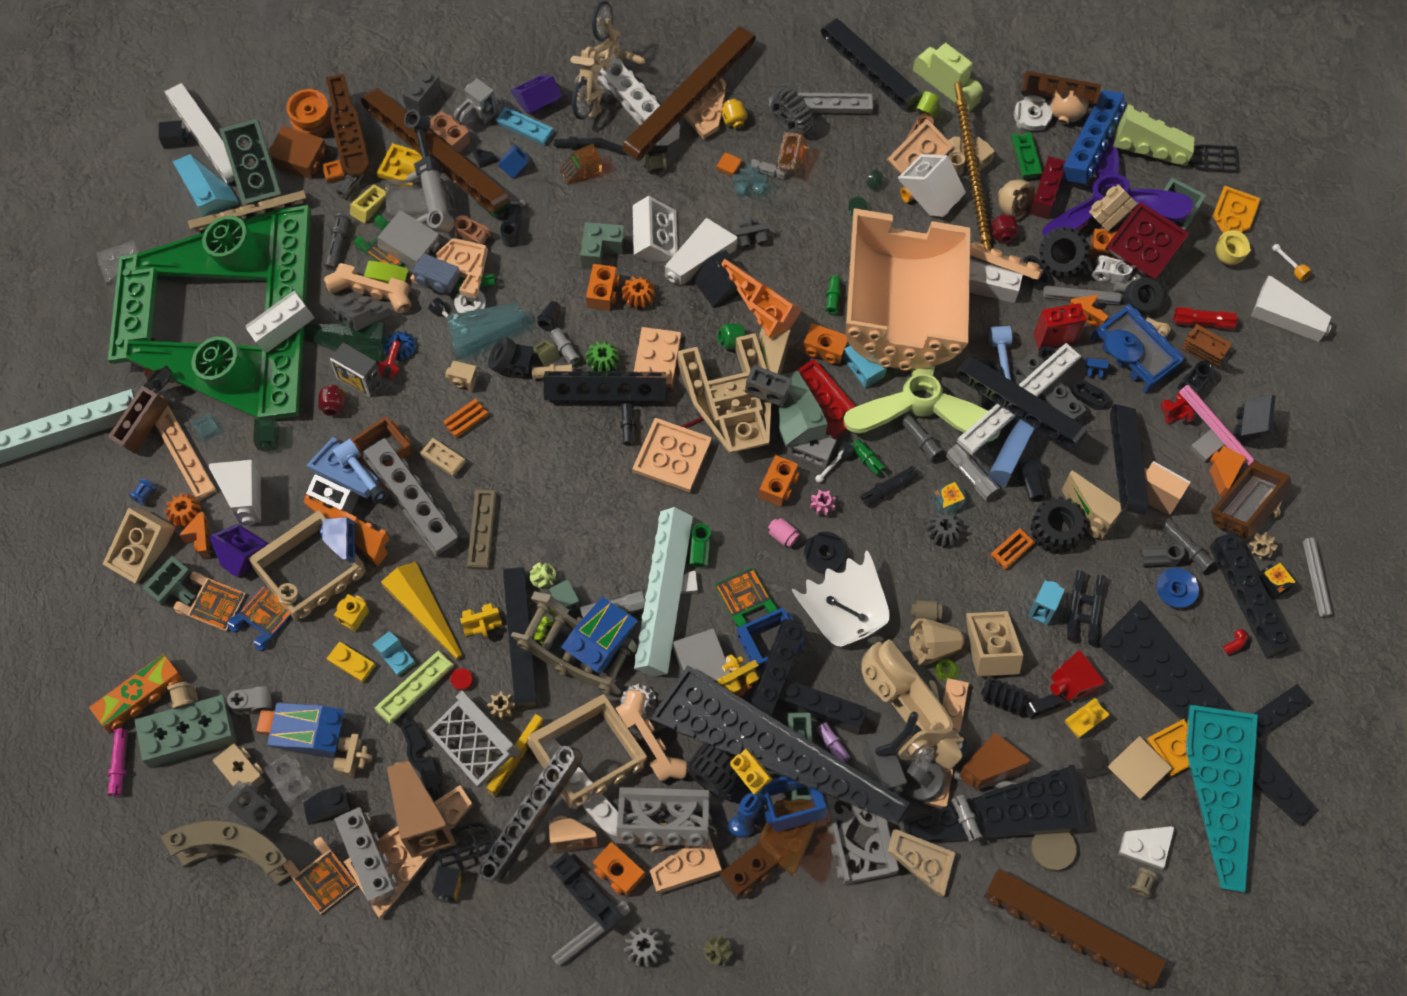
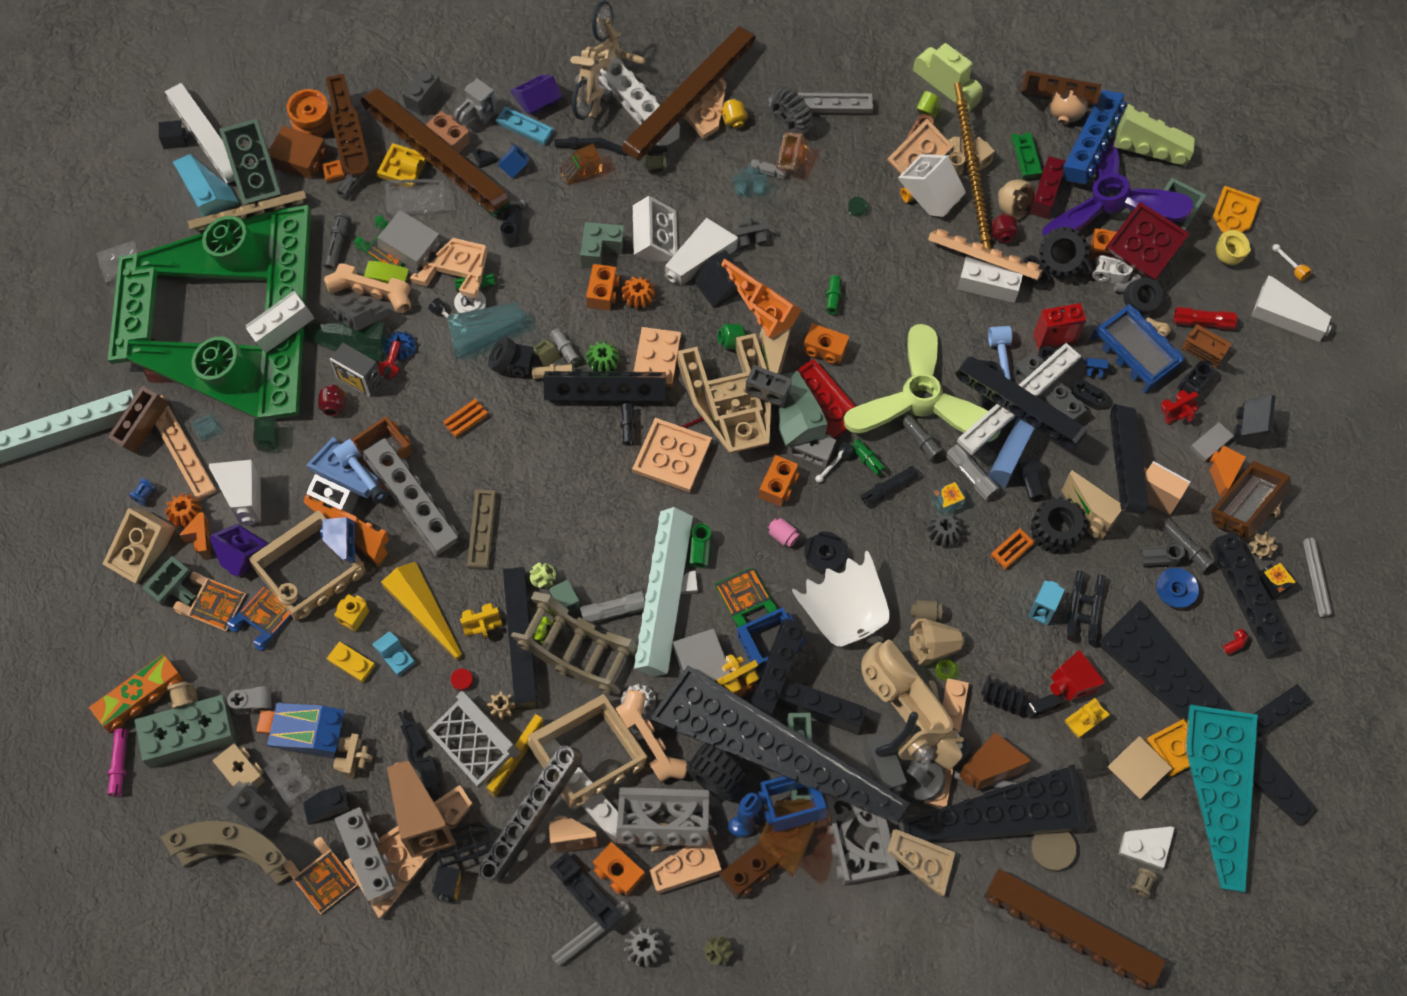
pearl dark grey piece [143,366,173,393] -> none
light yellow slope [350,184,389,223] -> none
yellowish green tile [375,651,454,725] -> none
piece [404,109,454,233] -> none
sand blue brick [413,253,461,294] -> none
tan plate [420,438,466,477] -> none
tan brick [445,361,478,393] -> none
nougat piece [454,216,492,245] -> none
black cone [537,301,560,330] -> none
blue slope [561,597,638,674] -> none
orange tile [716,152,742,177] -> none
yellow hips [730,749,772,795] -> none
bright pink gear [810,490,836,516] -> none
lavender axle [816,722,850,763] -> none
black beam [821,18,921,110] -> none
black hinge [826,596,866,622] -> none
medium azure brick [843,346,887,388] -> none
light nougat cylinder [845,208,970,371] -> none
clear green tile [867,170,883,190] -> none
light grey pin [951,795,983,843] -> none
tan slope [966,611,1023,676] -> none
white plate [1014,96,1052,131] -> none
light grey axle [1043,286,1121,304] -> none
orange slope [1069,295,1108,328] -> none
tan brick [1089,184,1138,231] -> none
blue dish [1105,329,1144,363] -> none
bright pink axle [1180,385,1254,467] -> none
black window [1189,144,1239,173] -> none

